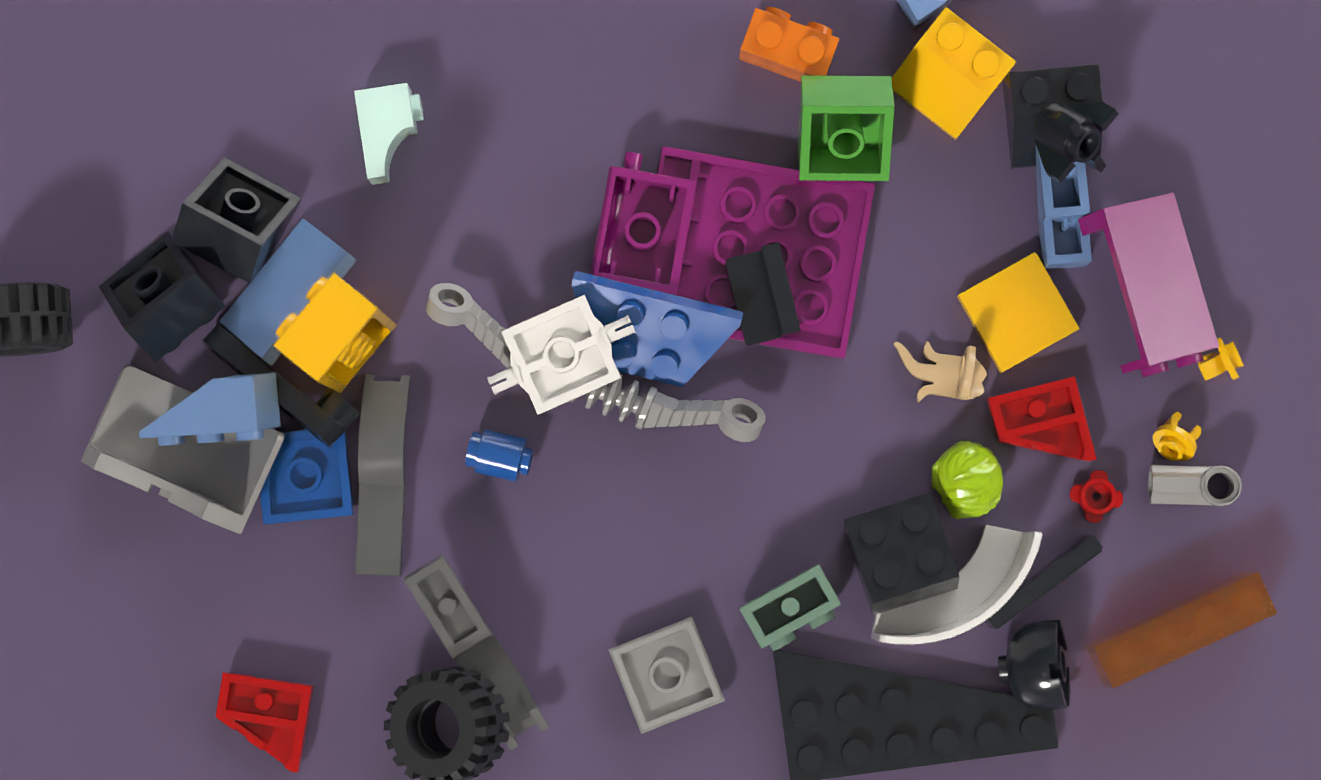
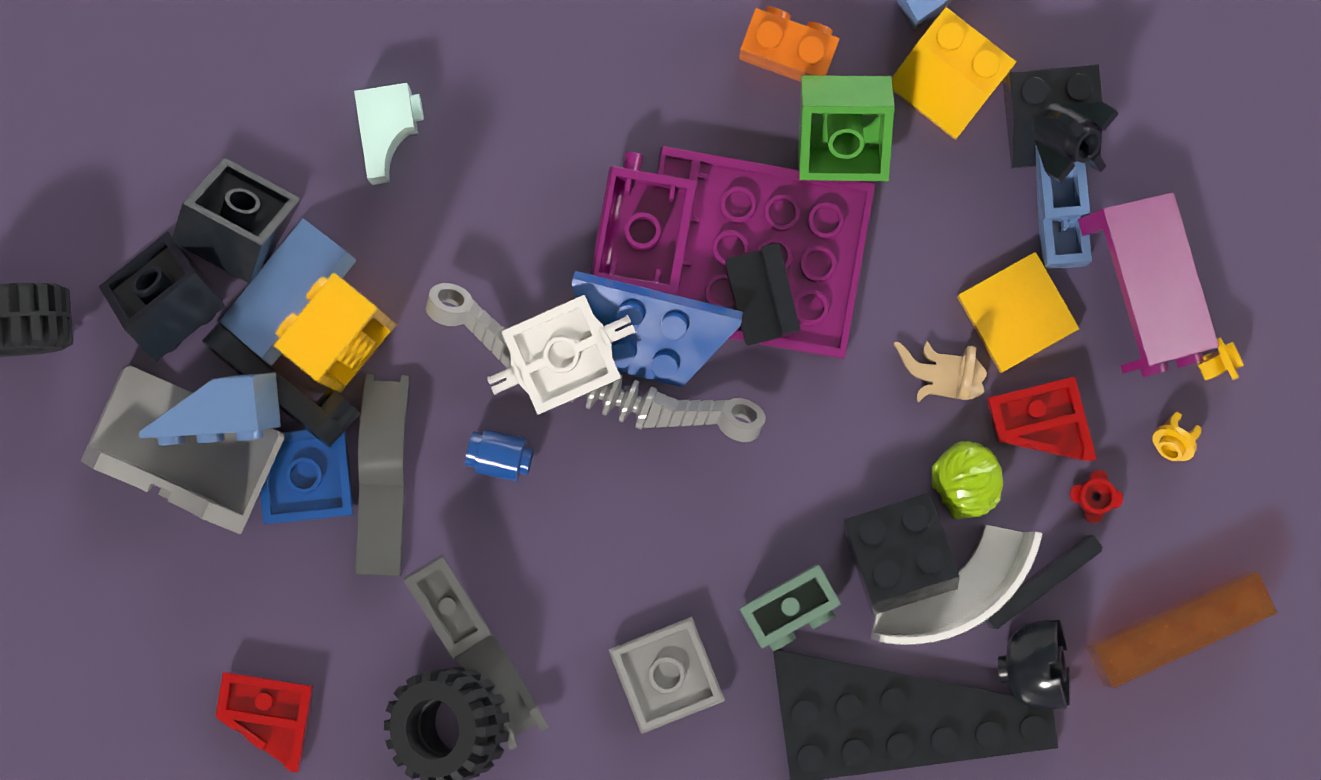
light grey piece [1148,465,1242,507] -> none

